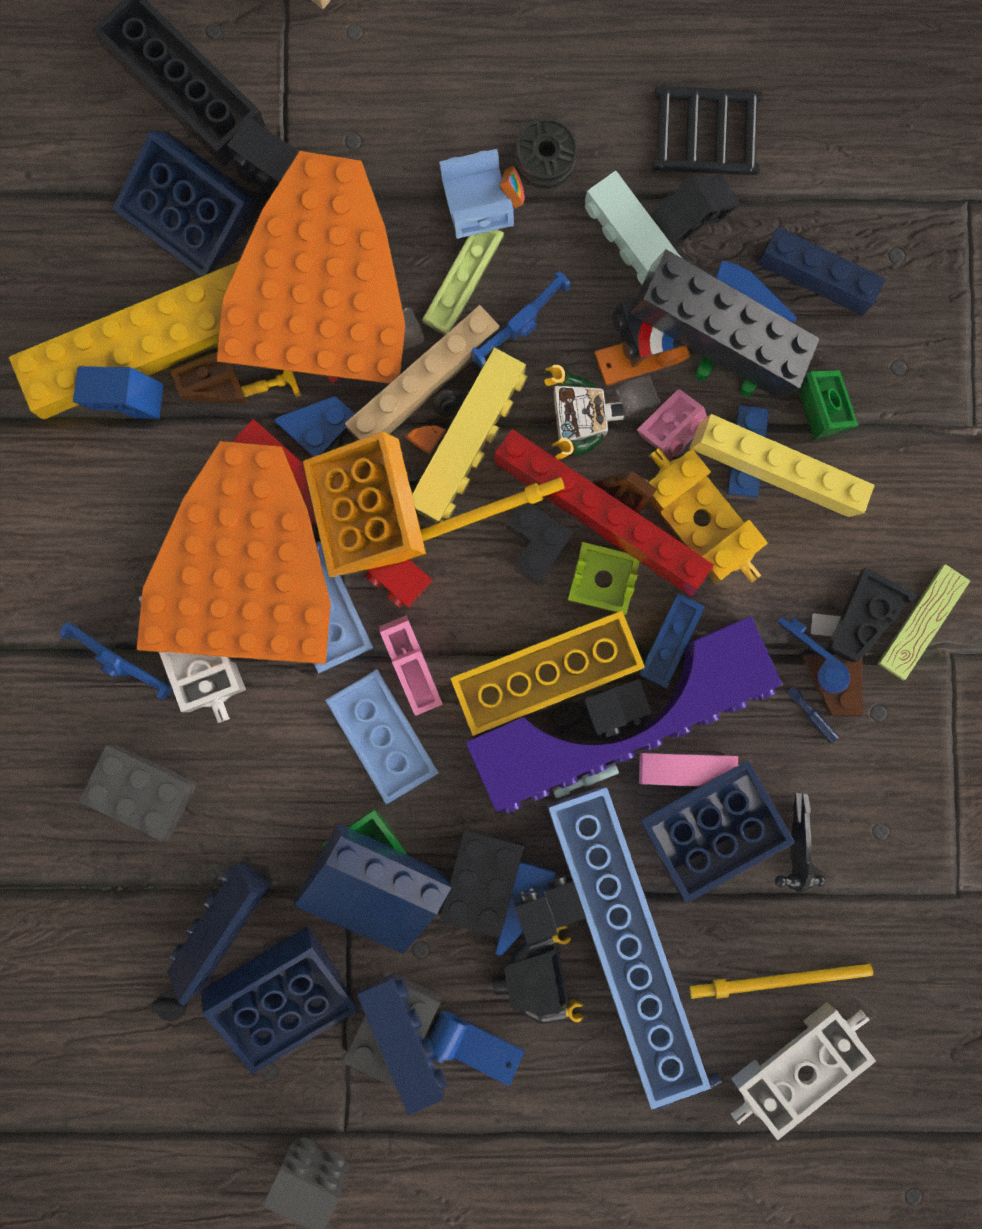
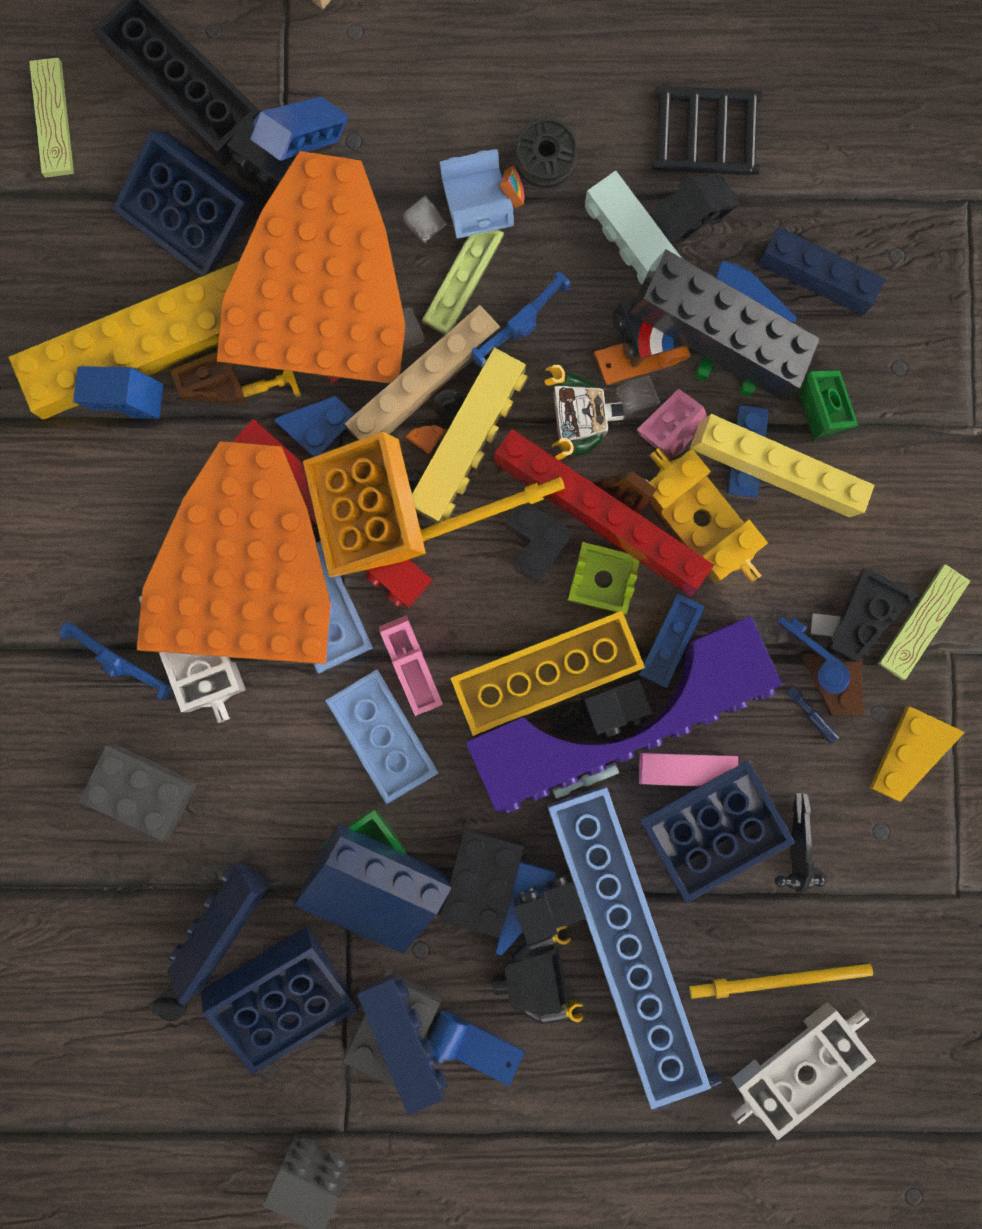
none -> yellowish green tile [29,58,74,177]
none -> blue brick [250,97,349,161]
none -> clear slope [404,196,446,243]
none -> yellow wing [869,706,965,802]

